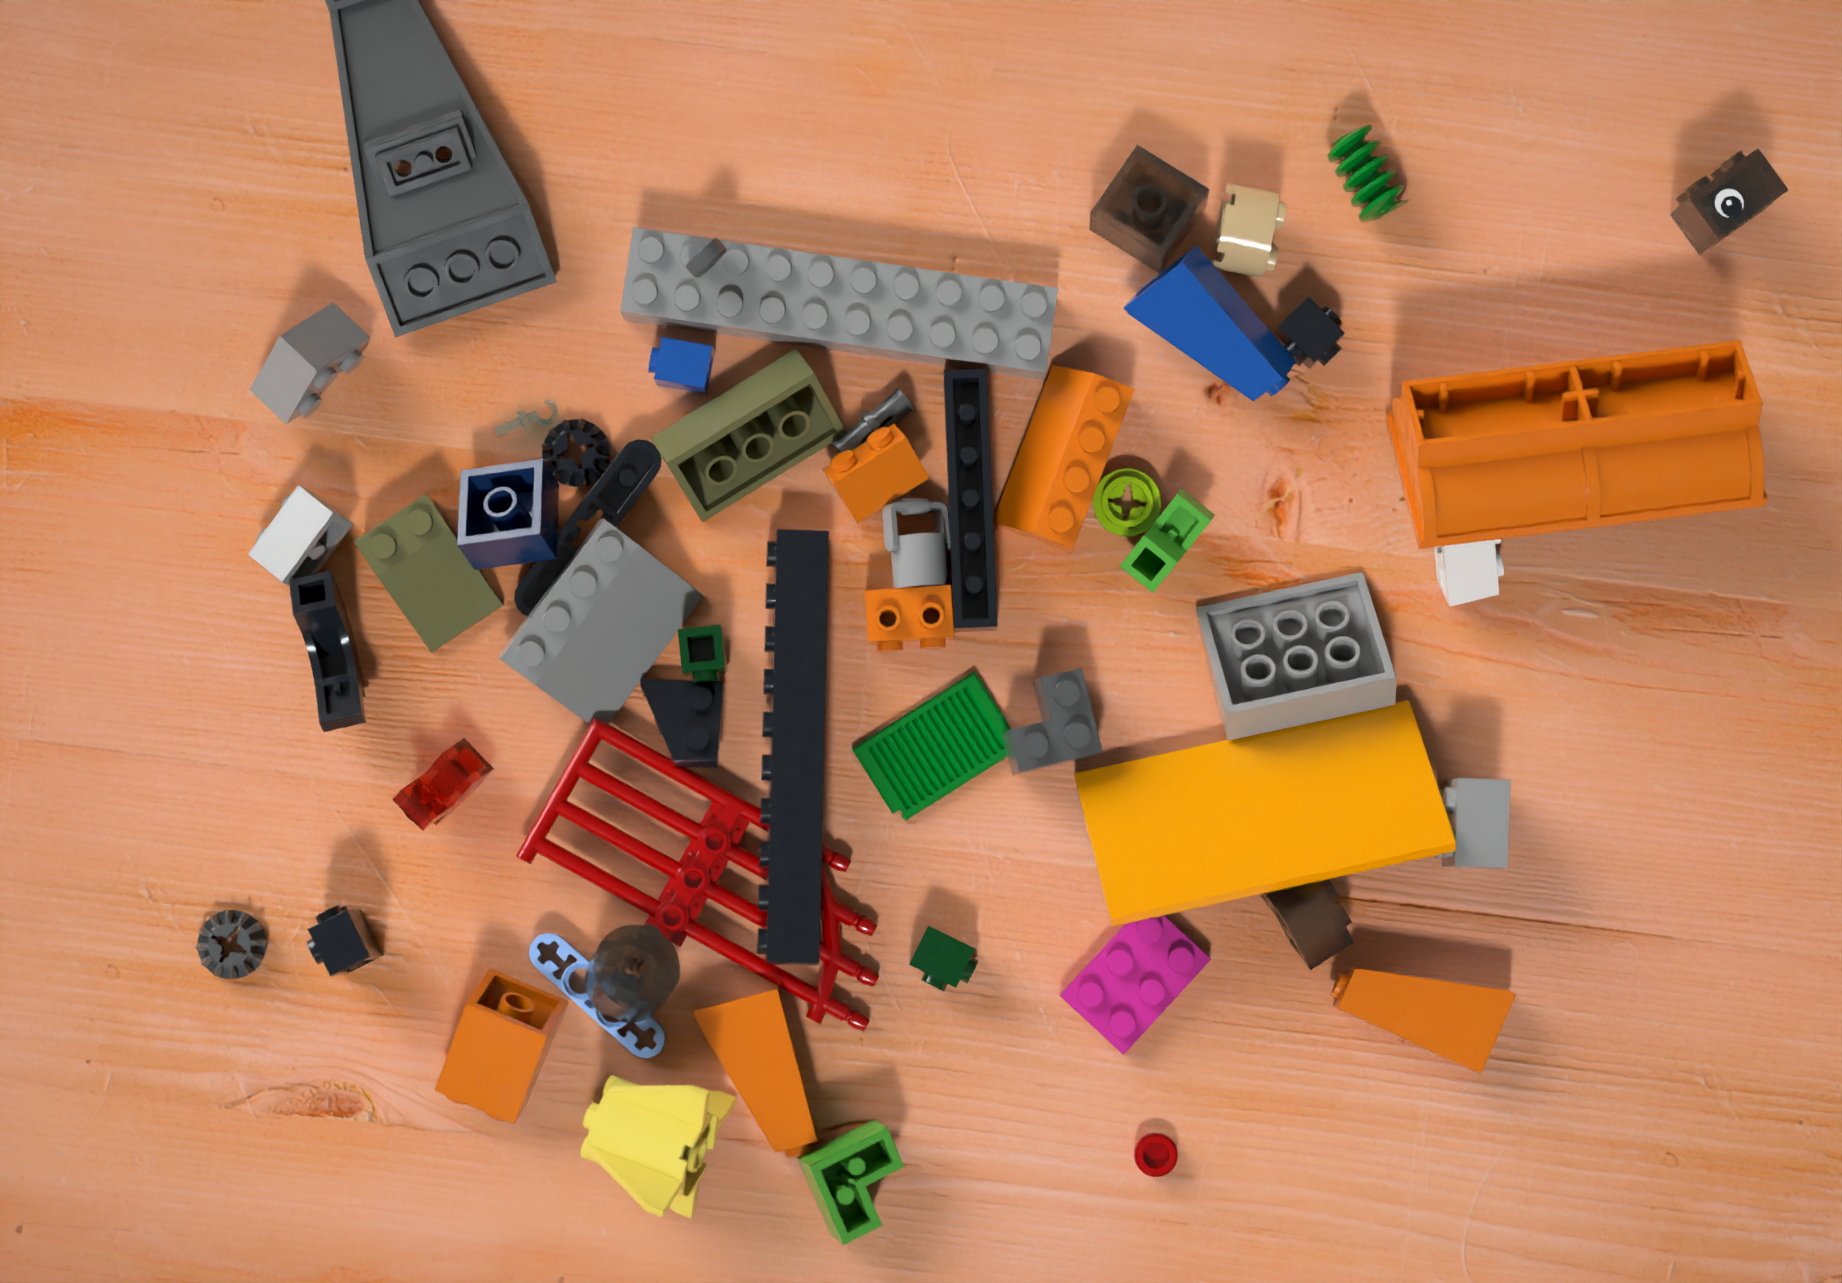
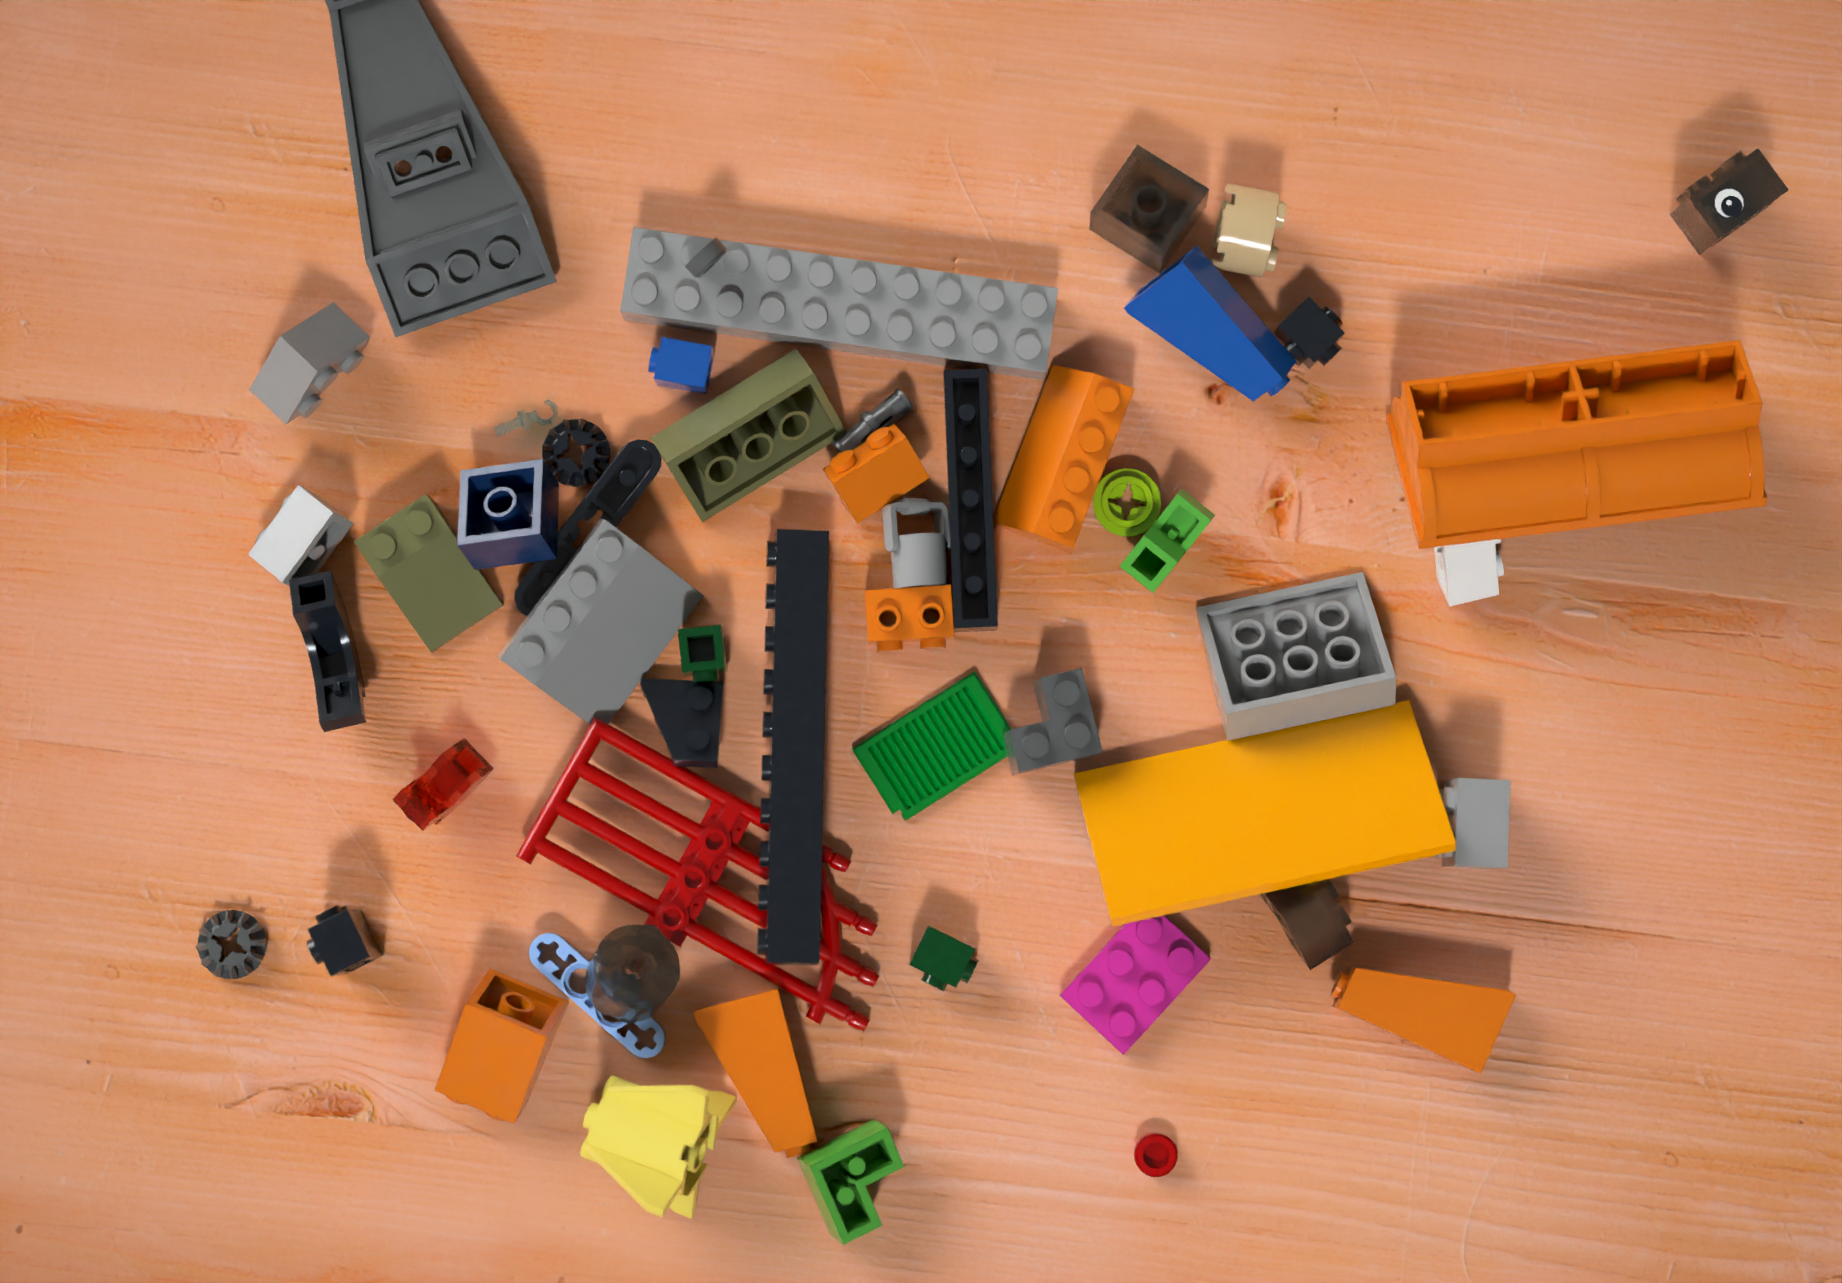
green piece [1327,124,1409,222] -> none

